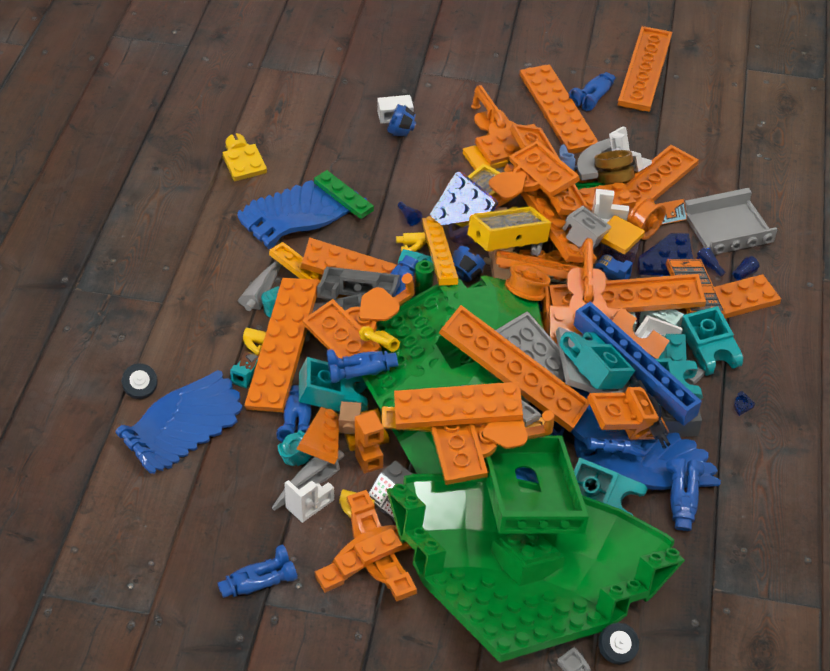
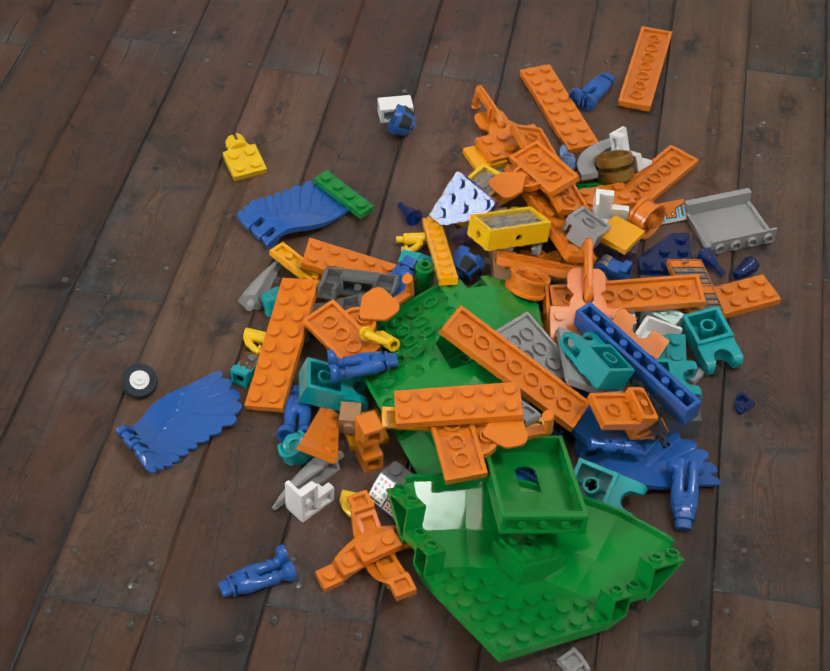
black wheel [598,623,639,664] -> none

